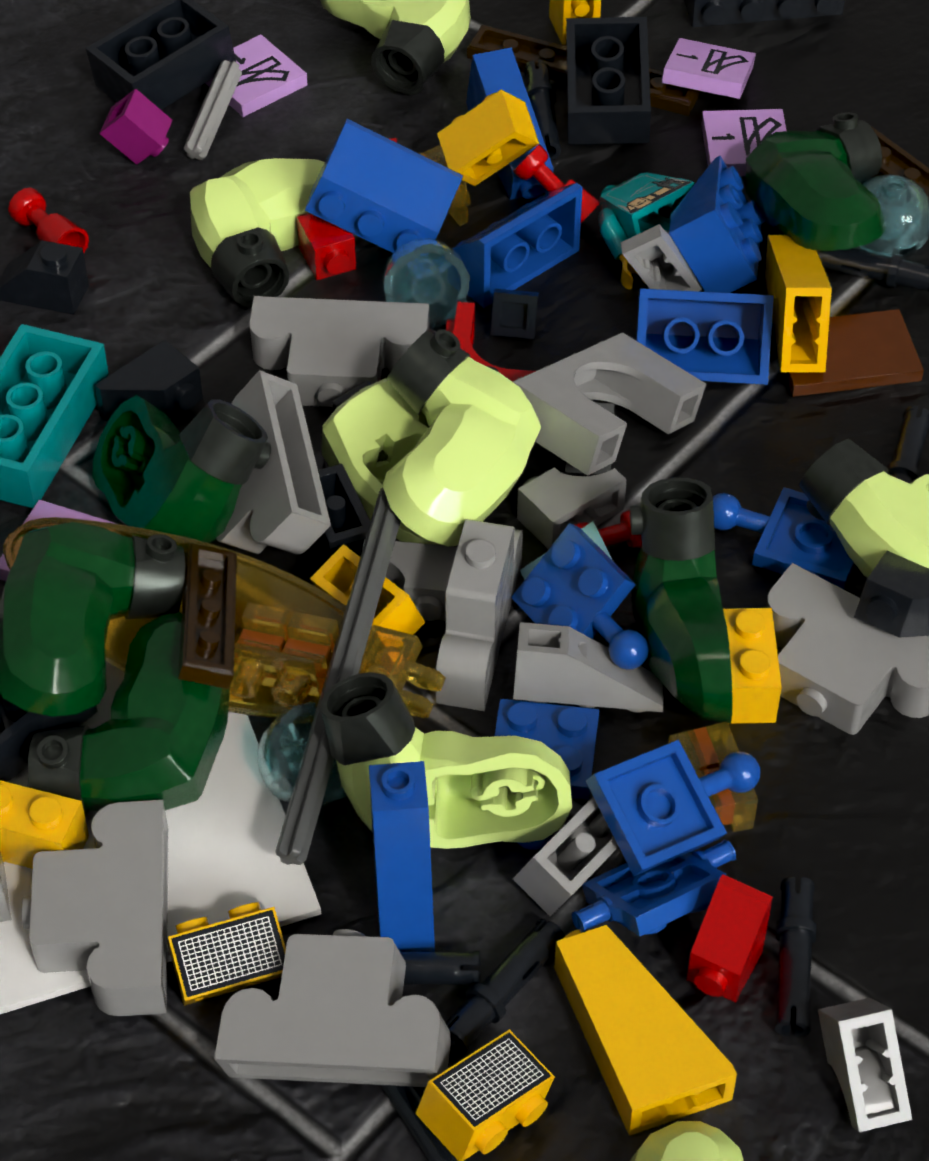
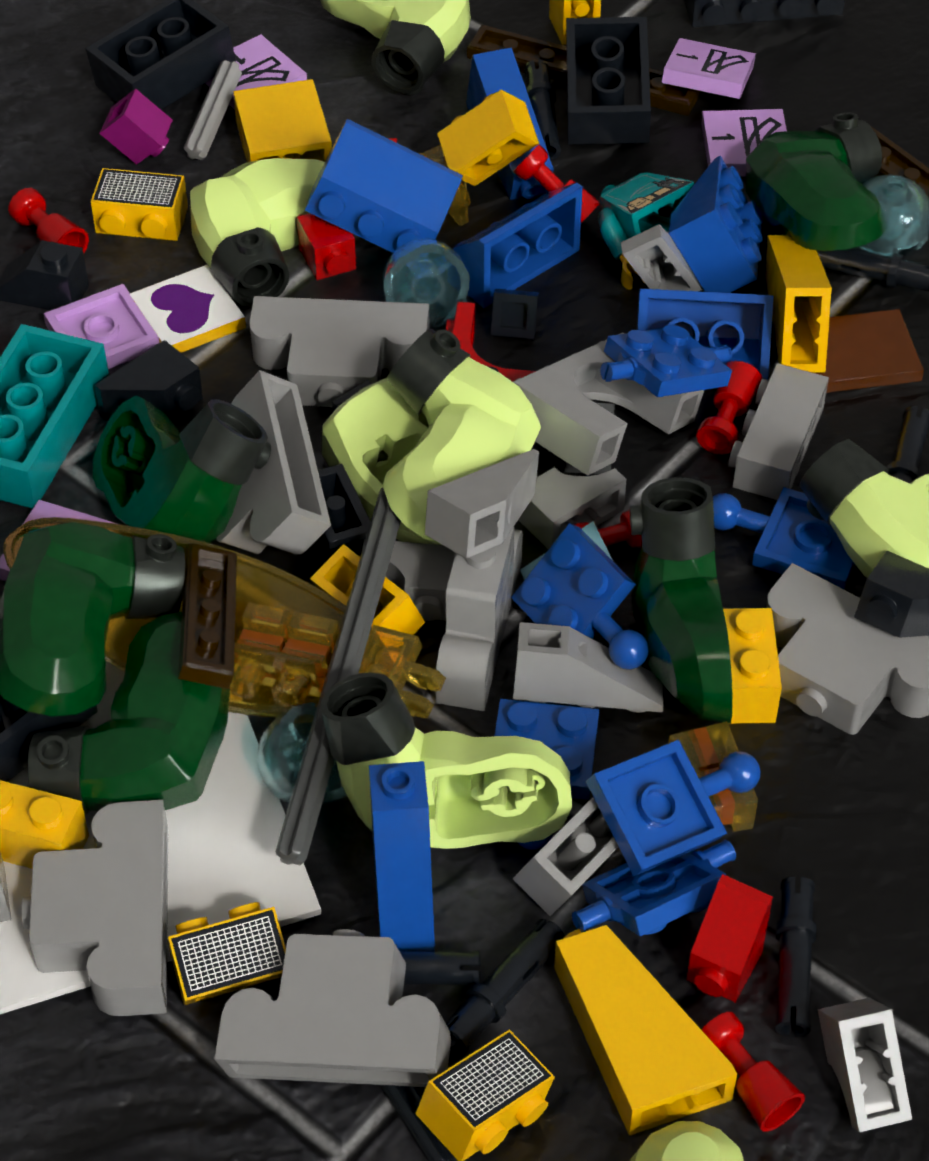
none -> lavender tile [43,284,159,369]
none -> brick [91,168,188,241]
none -> tile [130,264,246,353]
none -> yellow brick [233,79,332,162]
none -> light grey slope [425,449,539,559]
none -> blue plate [600,325,732,397]
none -> red piece [696,361,763,455]
none -> red piece [701,1012,805,1132]
none -> light grey brick [728,363,829,500]

